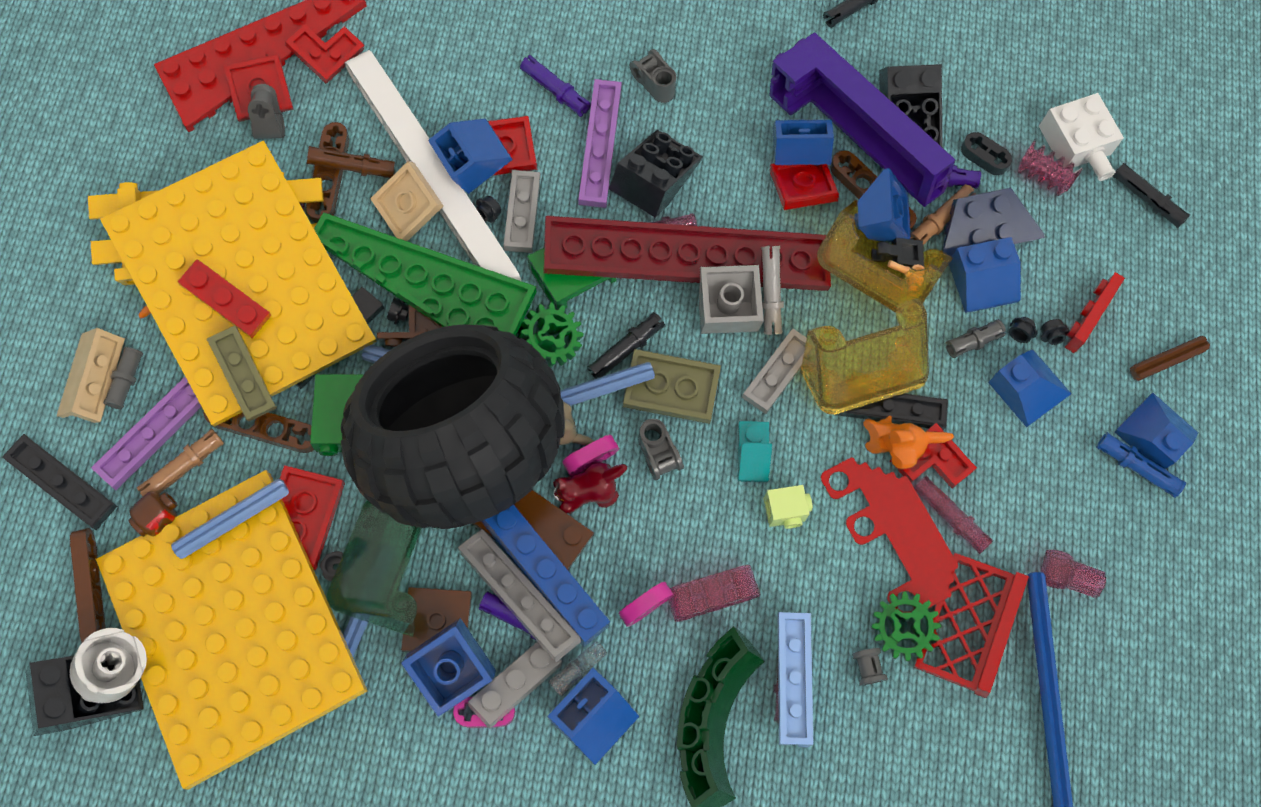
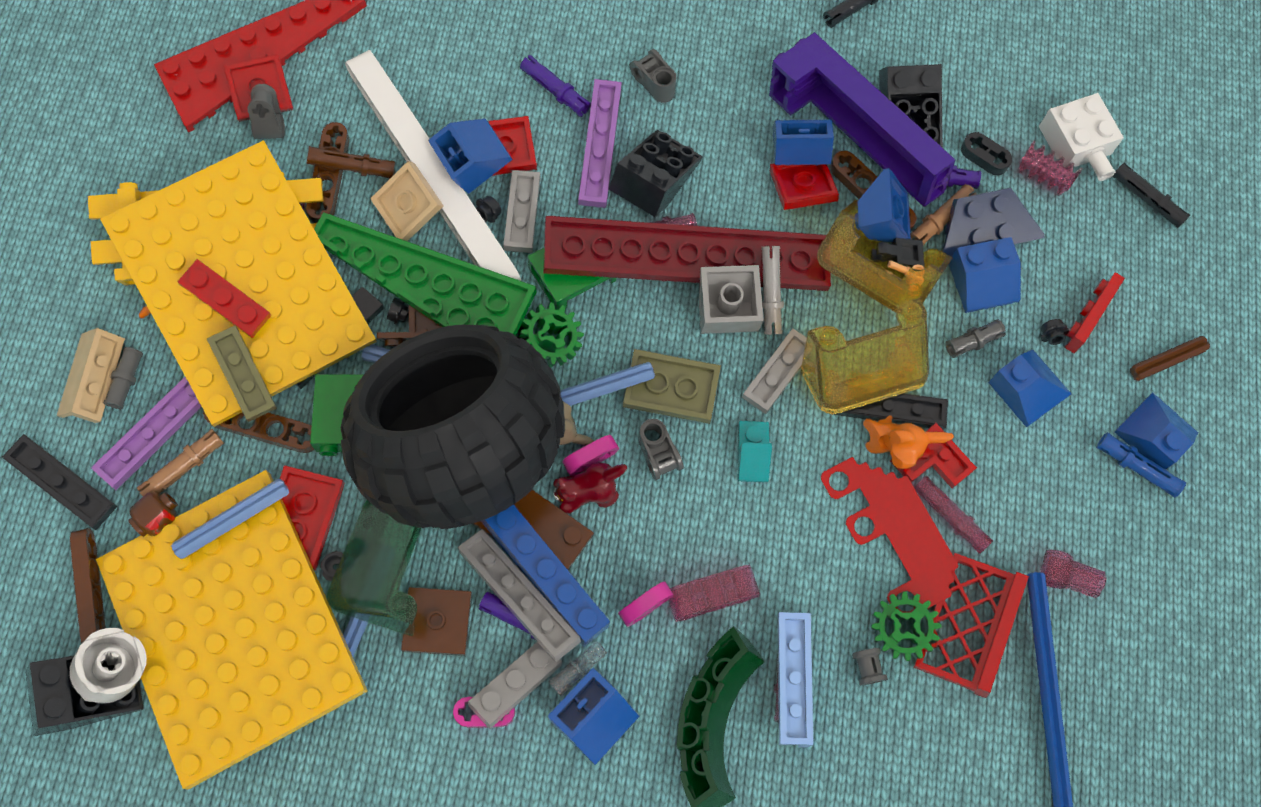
red plate [285,24,365,84] -> none
blue brick [401,618,496,717] -> none
black pin [587,312,665,379] -> none
yellowish green brick [763,485,812,529] -> none
black plate [1009,317,1038,343] -> none

